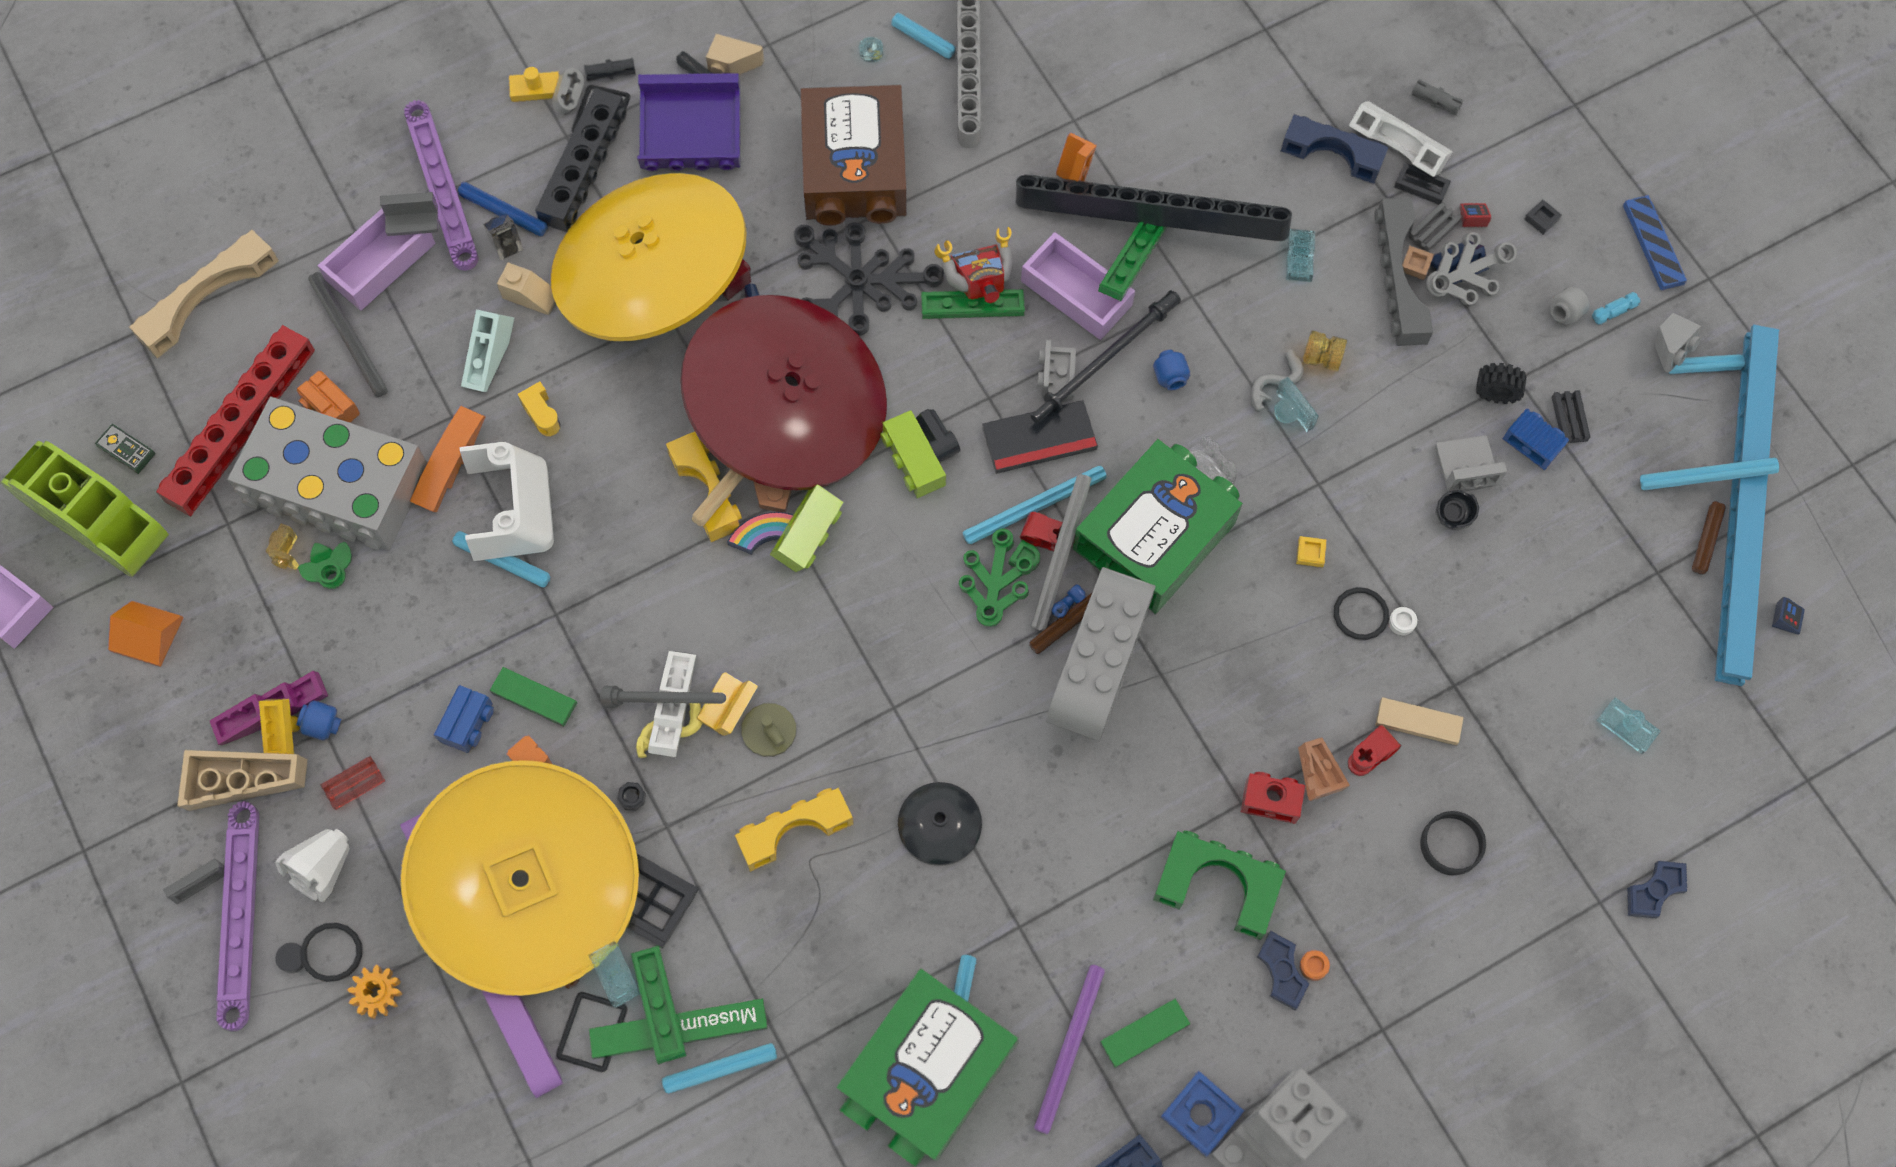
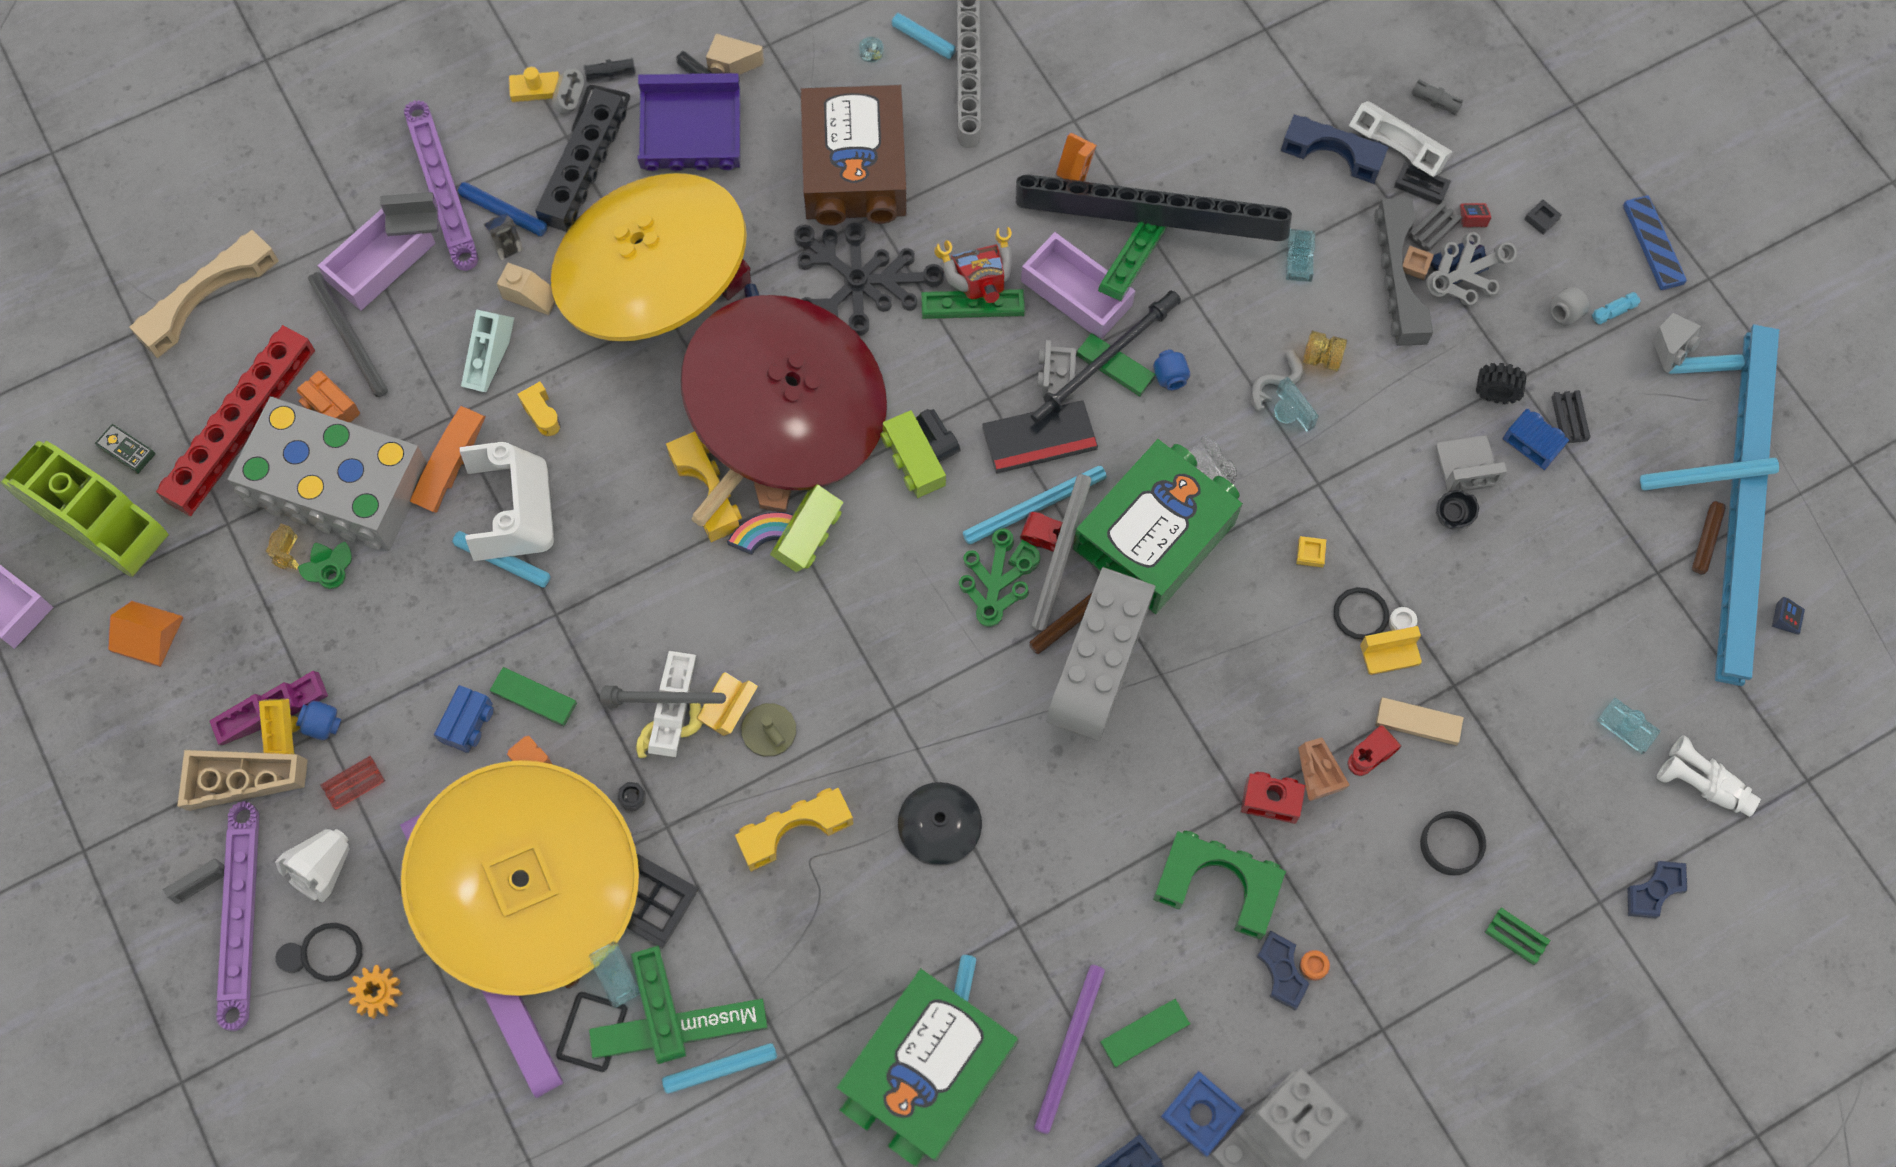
blue arm [1052,584,1086,618] -> none
none -> green tile [1076,333,1155,397]
none -> yellow panel [1360,626,1422,675]
none -> green tile [1484,908,1551,965]
none -> white piece [1657,735,1761,817]

